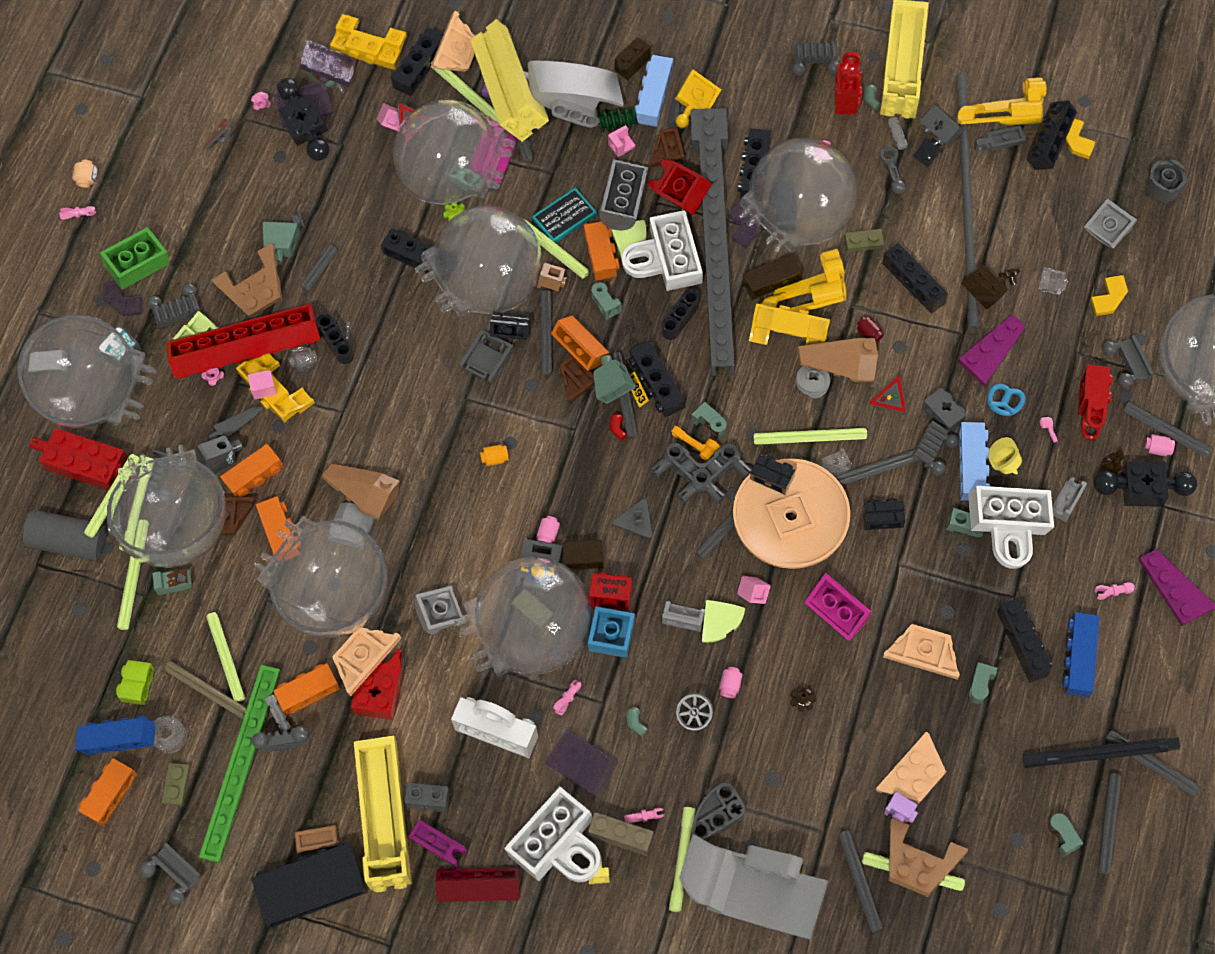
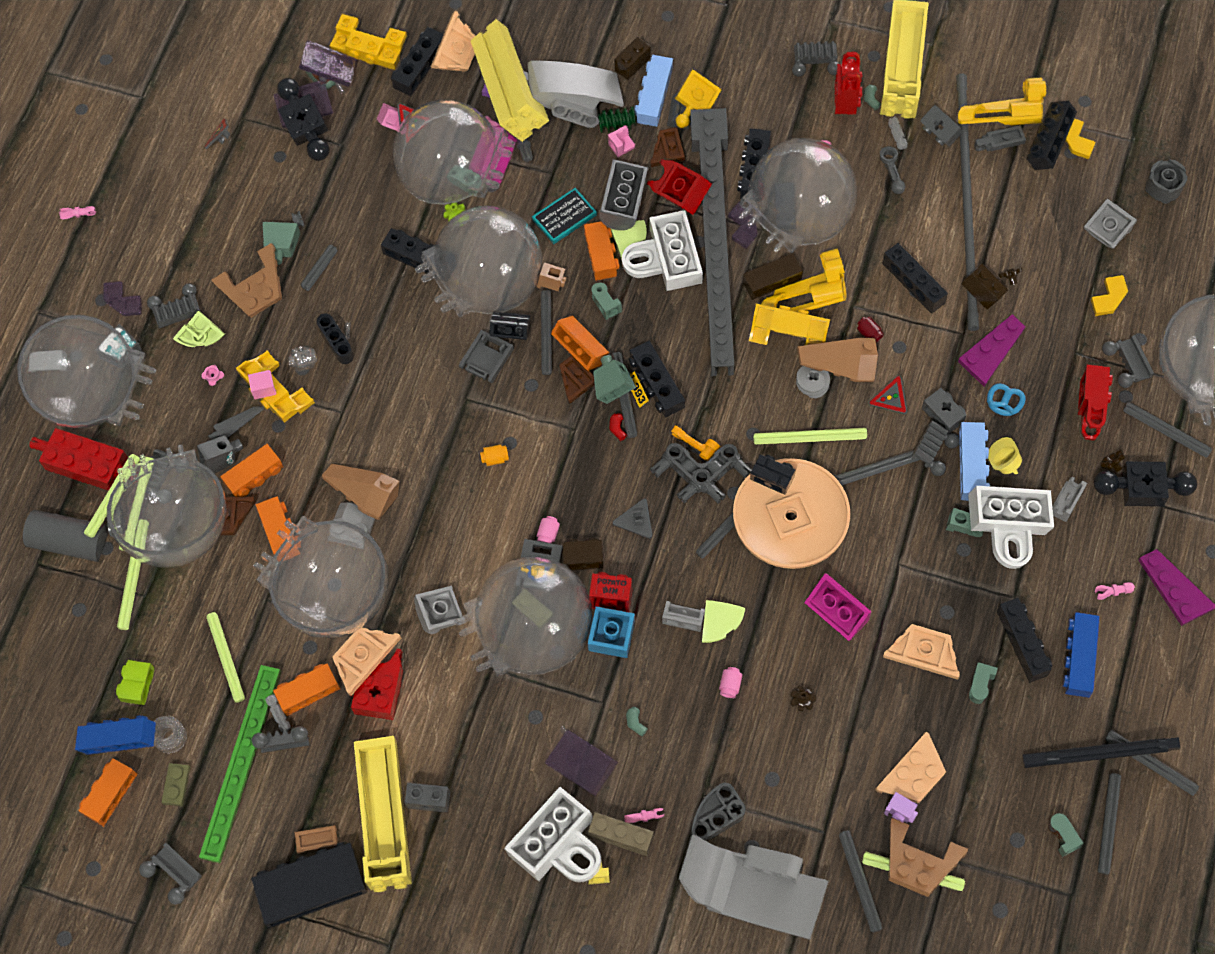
light nougat head [72,160,98,188] -> none
bright green brick [100,227,169,290] -> none
sand green leg [152,569,192,595] -> none
dark tan axle [164,661,247,719] -> none
red brick [166,304,321,379] -> none
bright pink plate [251,92,271,110] -> none
magenta plate [408,819,467,868] -> none
yellowish green axle [431,61,503,128] -> none
dark red panel [435,868,520,902] -> none
white brick [451,697,538,758] -> none
yellowish green axle [518,219,589,278] -> none
bright pink piece [553,680,582,716] -> none
black beam [662,289,699,340] -> none
yellowish green piece [669,807,696,912] -> none
light grey wheel [676,693,713,731] -> none
sand green leg [691,402,727,438] -> none
bright pink panel [737,576,771,604] -> none
clear brick [820,448,852,476] -> none
olive plate [845,229,884,252] -> none
black brick [862,498,905,530] -> none
black bracket [913,139,943,167] -> none
clear brick [1037,267,1068,295] -> none
bright pink hand [1040,417,1058,443] -> none
bright pink brick [1144,434,1175,456] -> none

